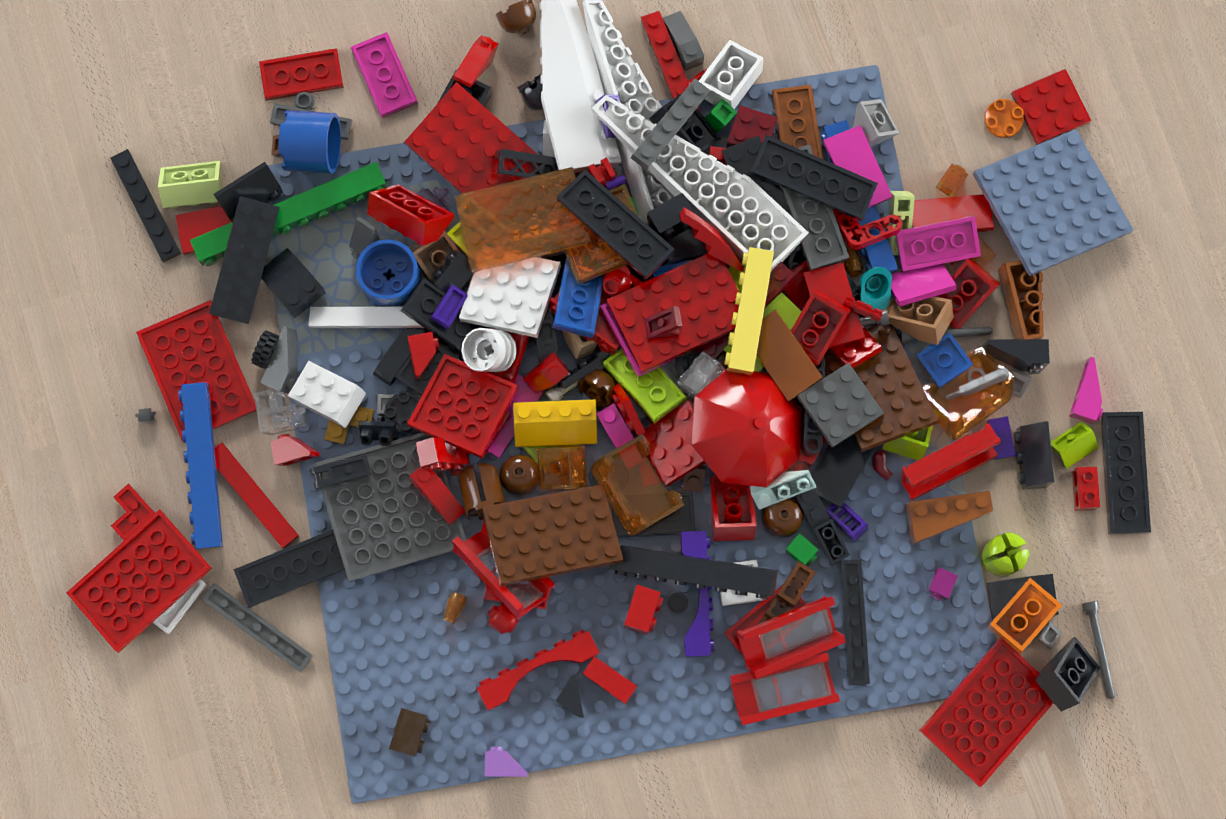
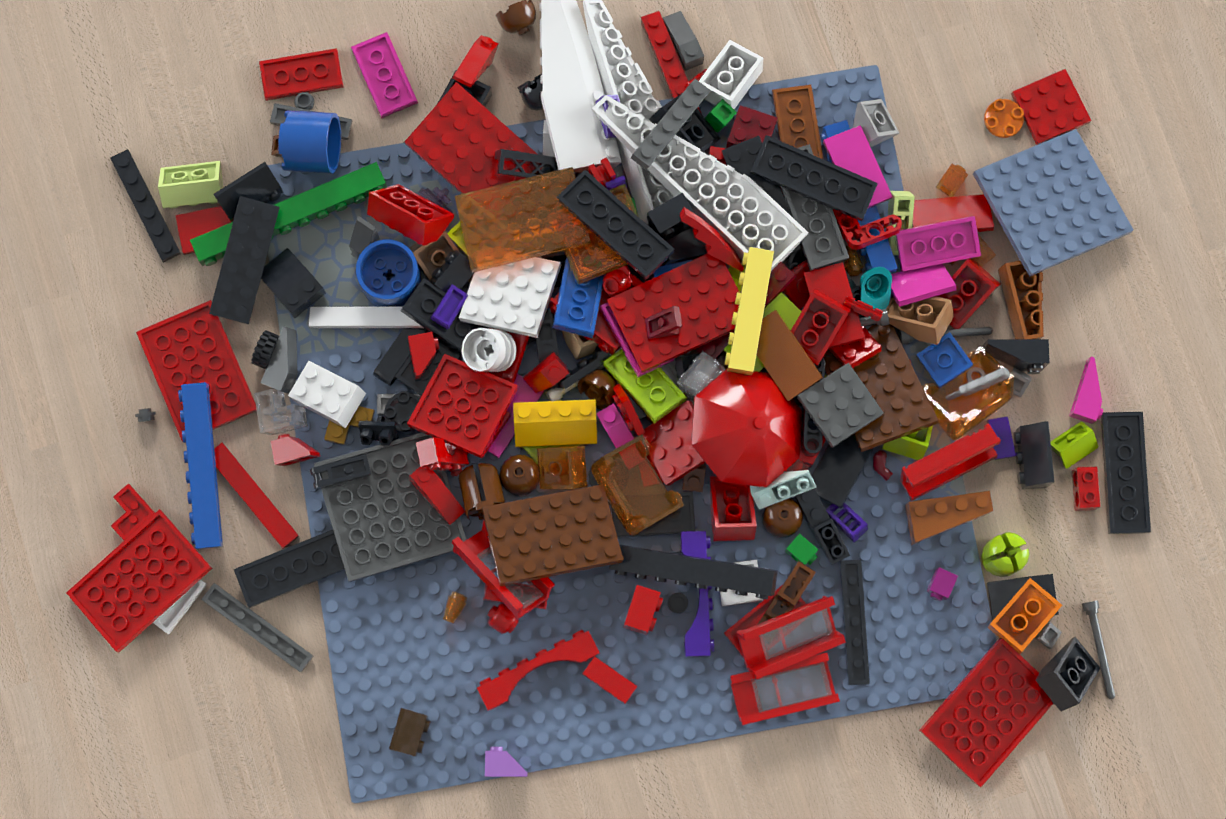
black slope [556,675,584,718] -> none

